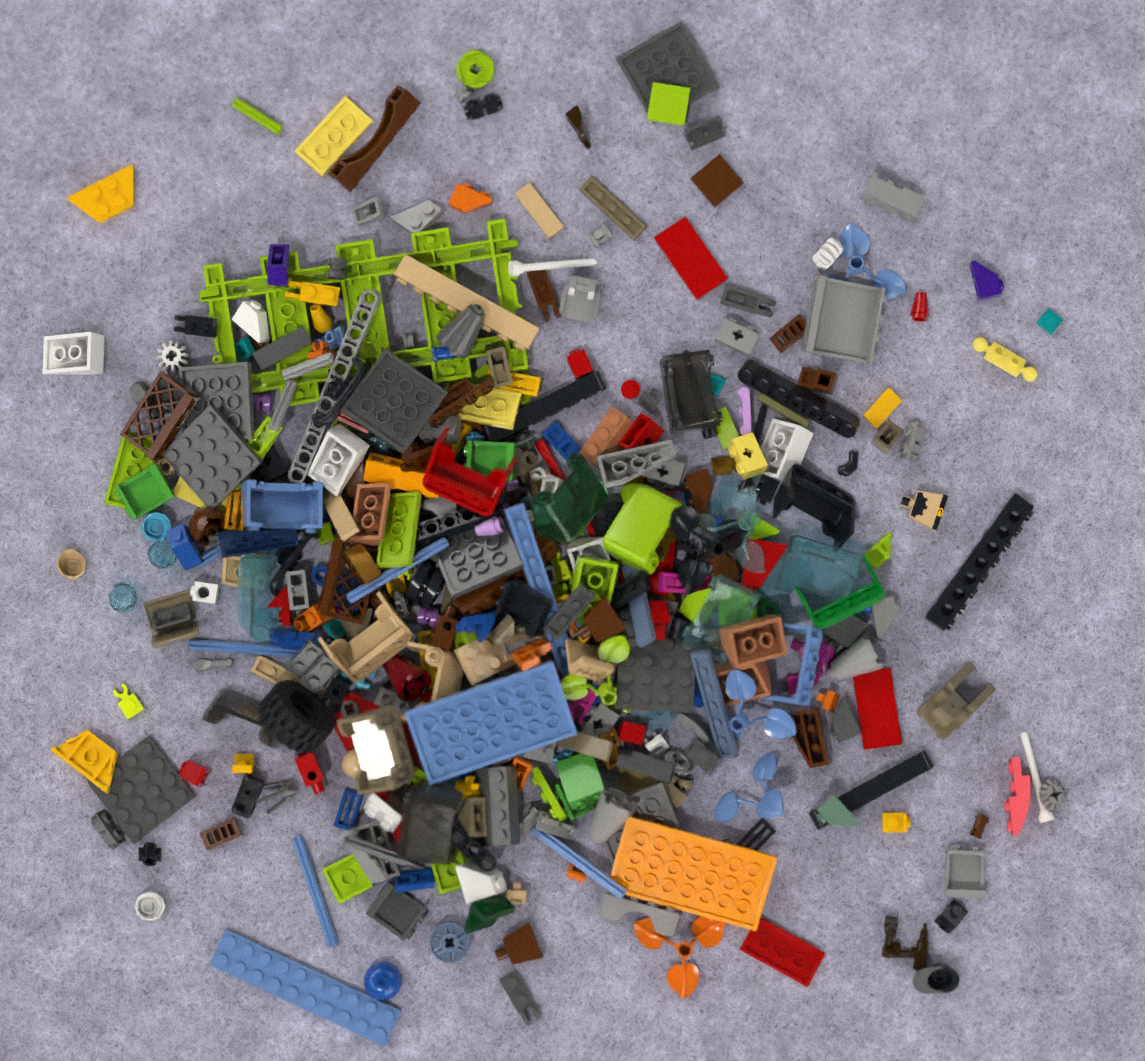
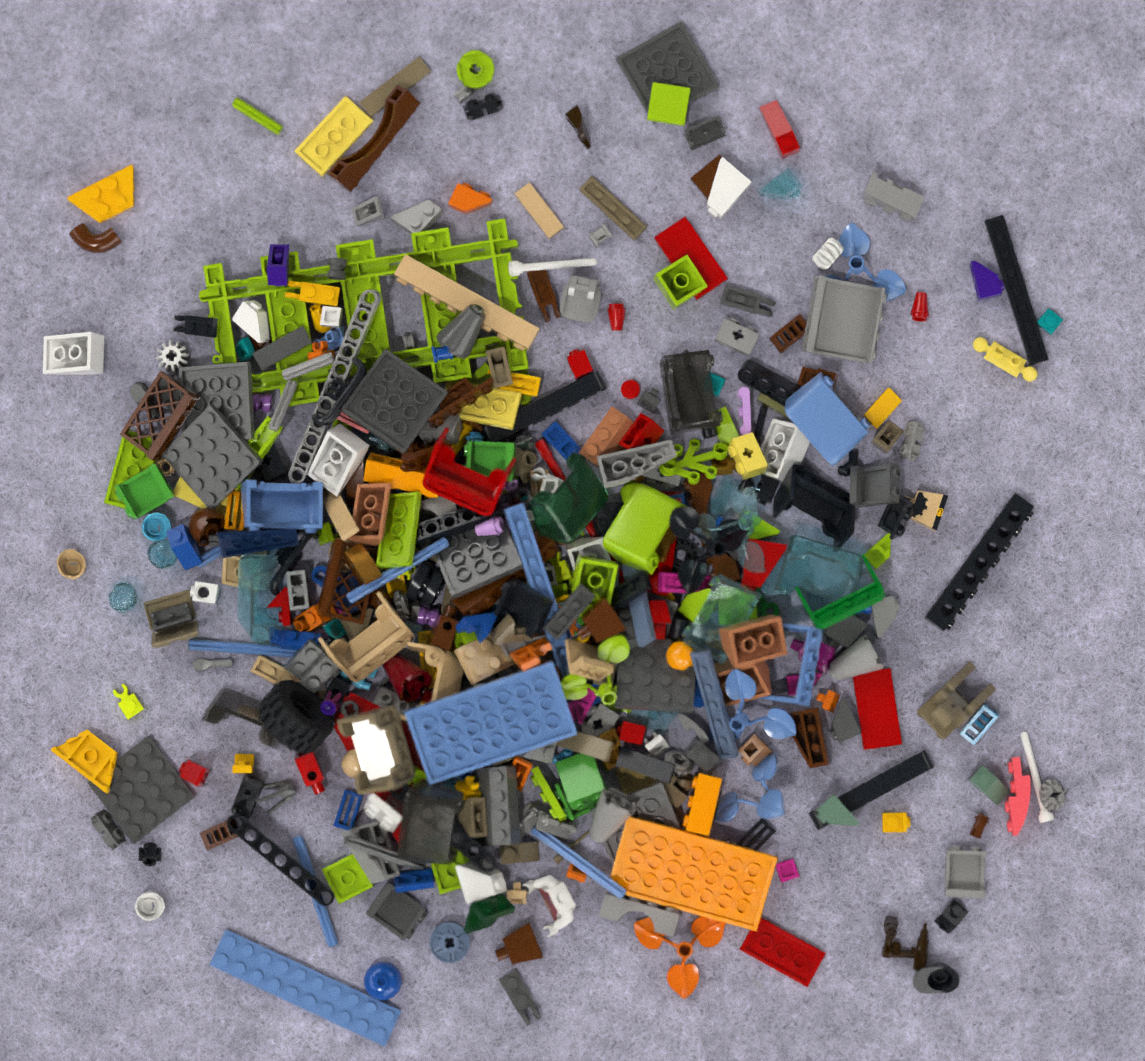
none -> reddish brown cylinder [69,223,122,253]
none -> black beam [227,814,334,906]
none -> white tile [320,306,343,328]
none -> piece [321,691,343,715]
none -> dark tan tile [359,57,431,118]
none -> dark tan slope [499,842,540,864]
none -> white torso [522,875,576,937]
none -> dark tan piece [553,830,589,864]
none -> red cone [607,303,626,331]
none -> lime slope [653,255,708,310]
none -> lime plant [659,439,728,484]
none -> light orange hair [665,641,695,671]
none -> light orange brick [682,774,722,836]
none -> white slope [706,157,751,219]
none -> medium nougat brick [738,734,773,767]
none -> clear light blue slope [758,168,803,200]
none -> slope [759,100,800,159]
none -> dark pink tile [775,858,799,883]
none -> medium blue windscreen [785,372,871,466]
none -> dark grey panel [850,462,901,508]
none -> black bracket [878,495,914,540]
none -> dark azure slope [959,702,999,745]
none -> sand green slope [968,765,1010,806]
none -> black plate [984,215,1049,366]

